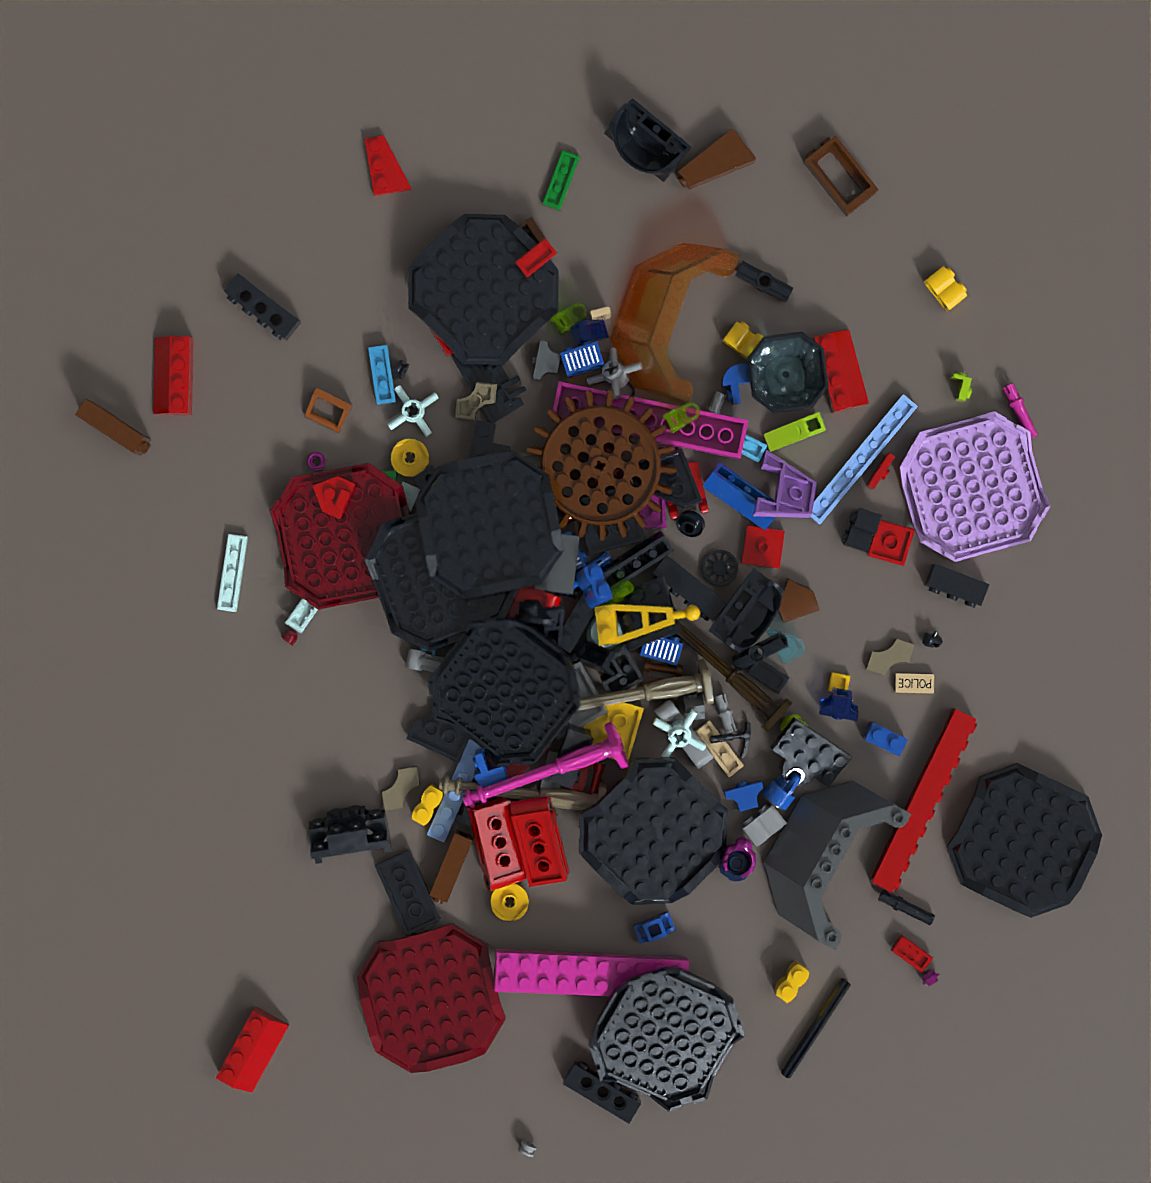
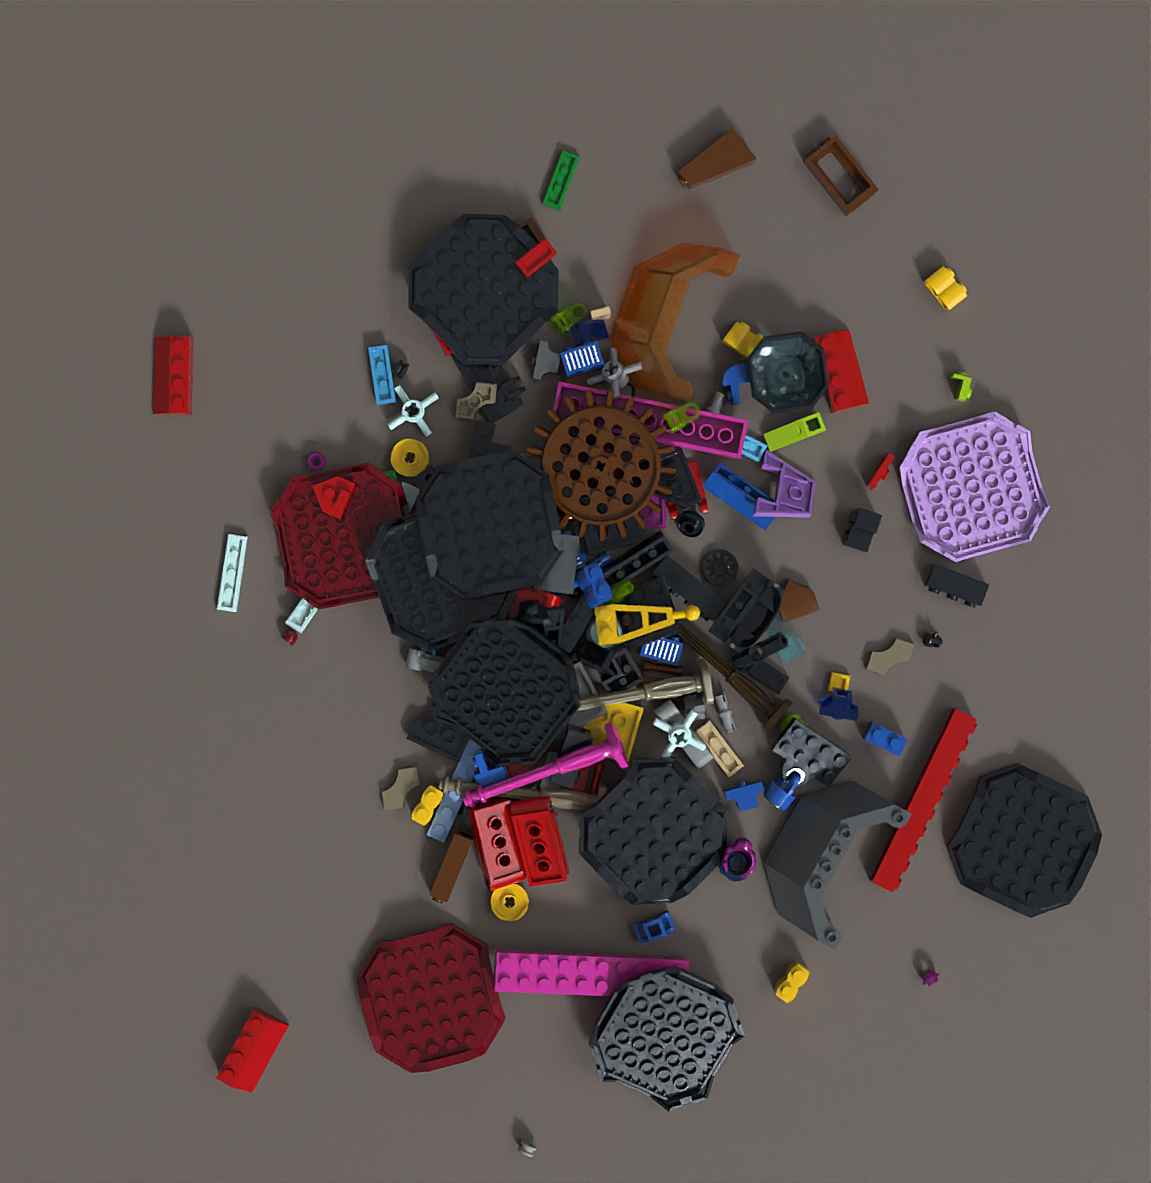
reddish brown piece [75,399,151,456] -> none
black brick [224,273,301,340] -> none
dark orange tile [305,388,353,433] -> none
black piece [308,805,391,864] -> none
red wing [365,135,412,196] -> none
black plate [375,850,441,936] -> none
black brick [563,1061,641,1124] -> none
black piece [604,98,692,182] -> none
black piece [710,722,751,759] -> none
black piece [735,261,793,303] -> none
red plate [741,525,785,569] -> none
light grey brick [741,804,787,847] -> none
black axle [781,979,851,1079] -> none
light blue plate [810,394,918,525] -> none
red plate [867,520,915,566] -> none
black pin [878,889,935,926] -> none
red plate [890,934,933,973] -> none
tan tile [895,673,934,693] -> none
dark pink pin [1002,383,1038,438] -> none

